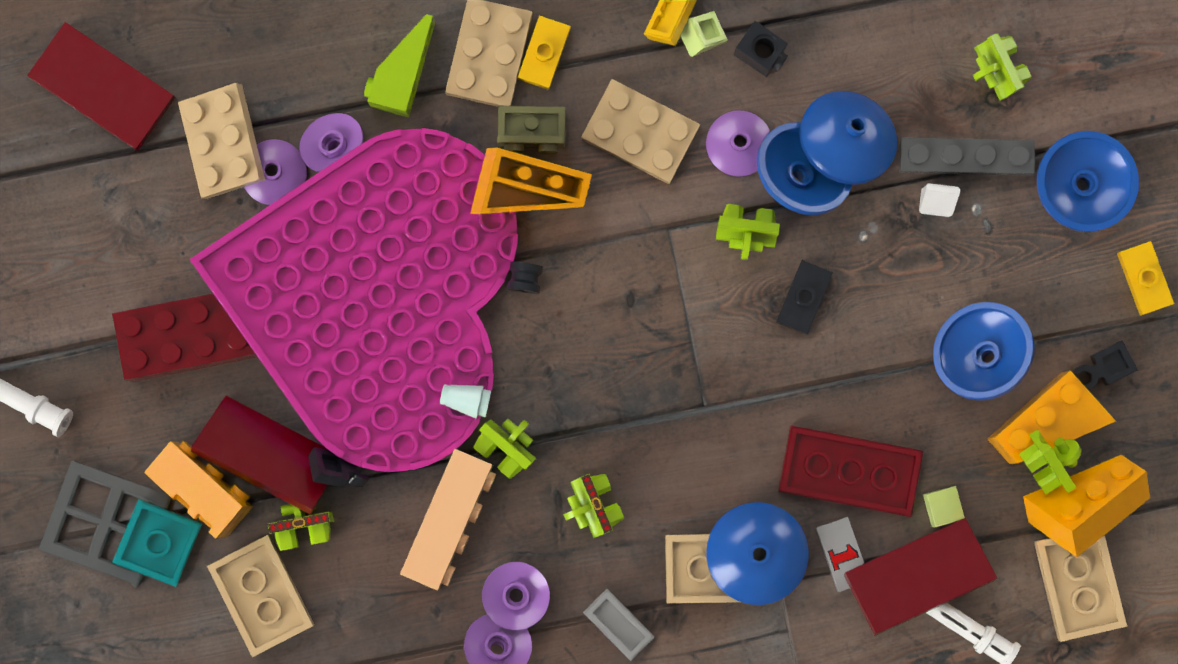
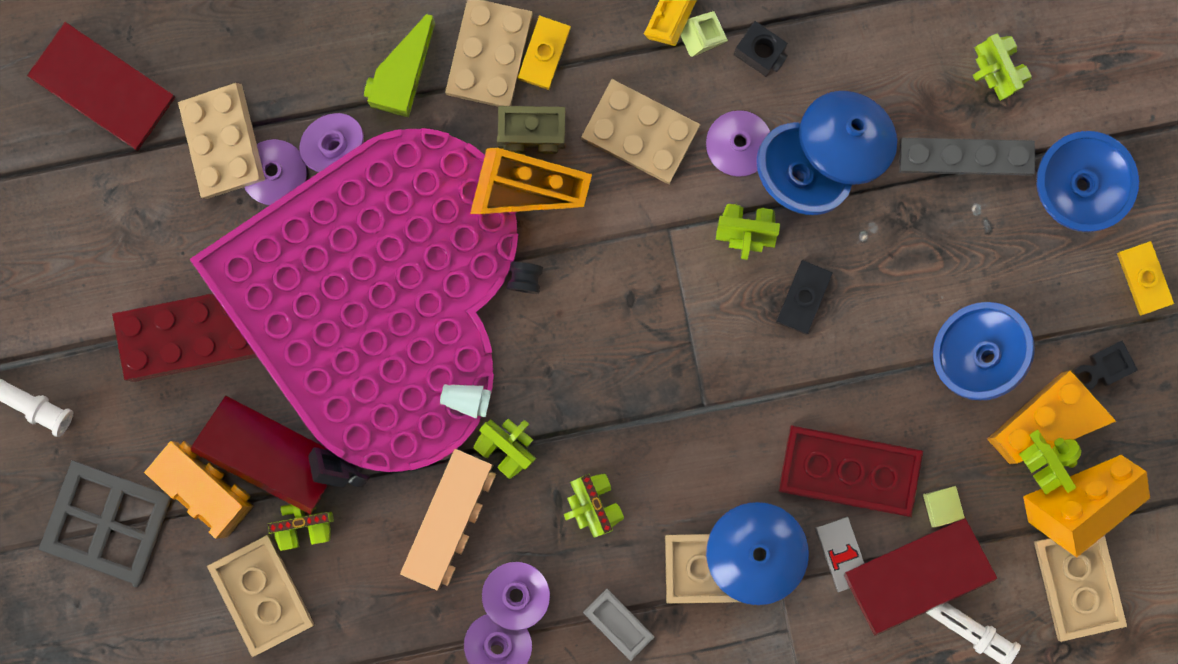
teal tile [112,499,202,587] -> none
white slope [919,183,960,217] -> none

